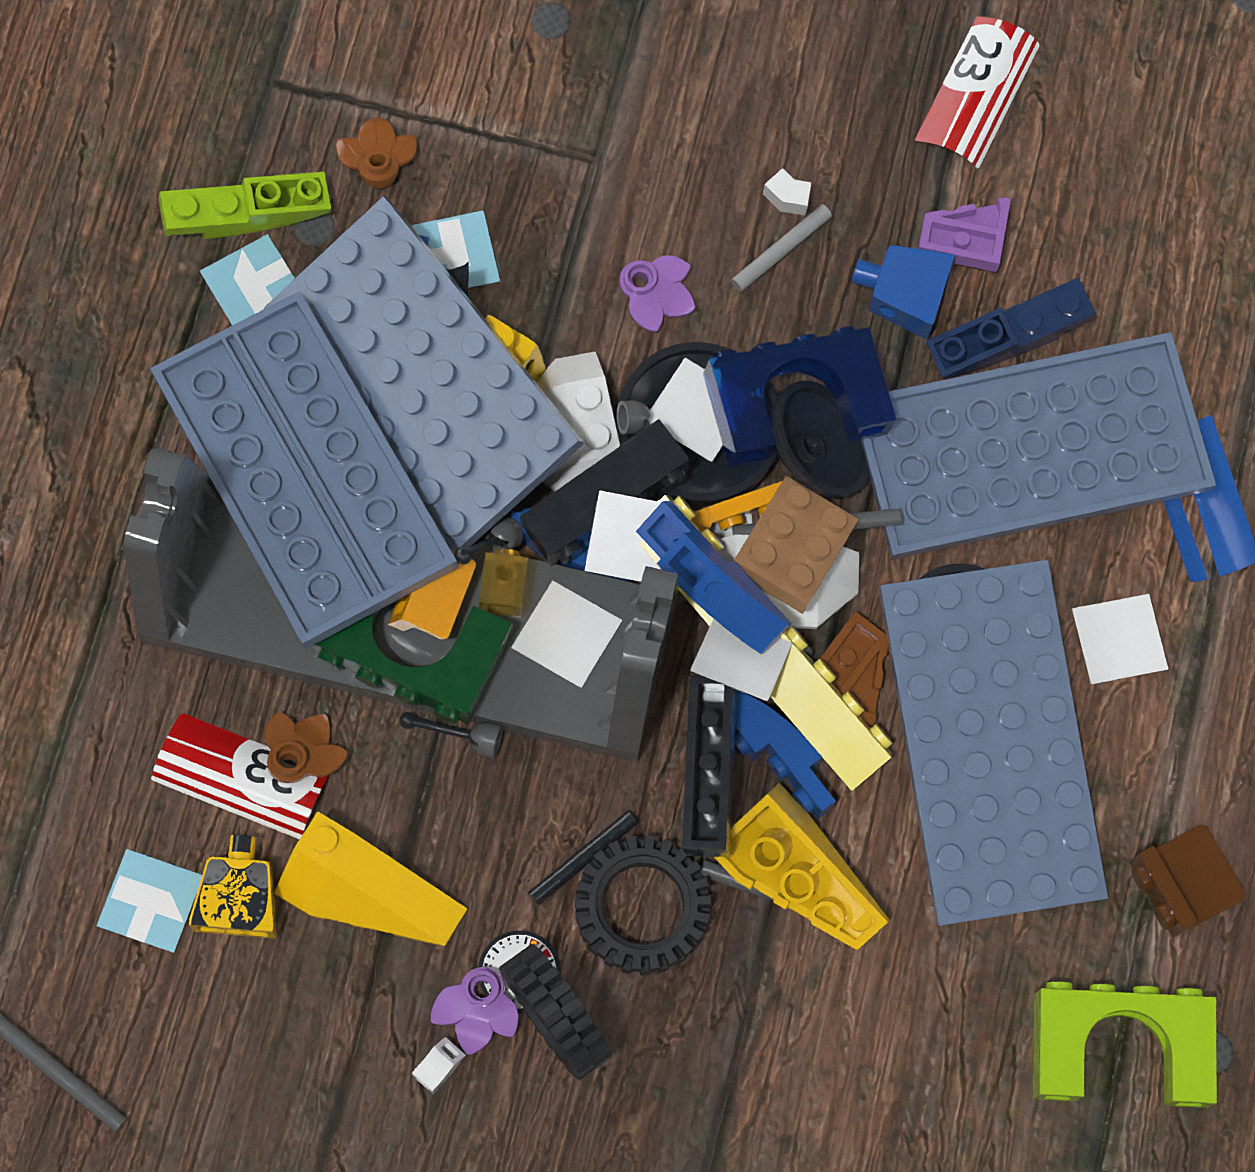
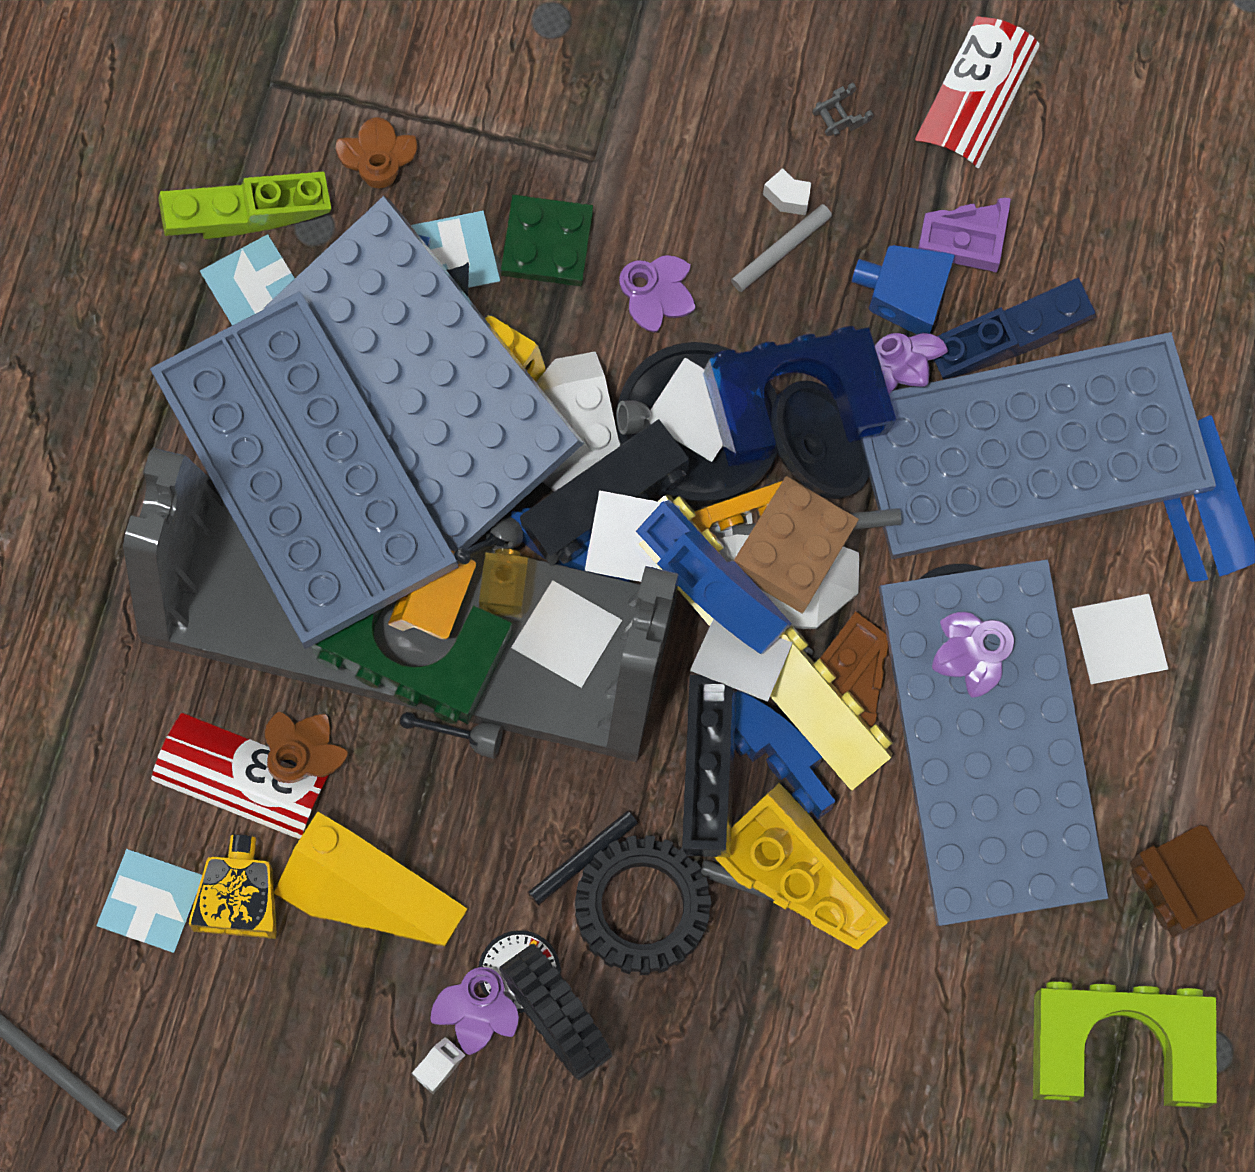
none -> dark green plate [501,194,593,287]
none -> dark grey piece [812,83,874,136]
none -> medium lavender plate [871,333,948,397]
none -> medium lavender plate [932,612,1014,698]

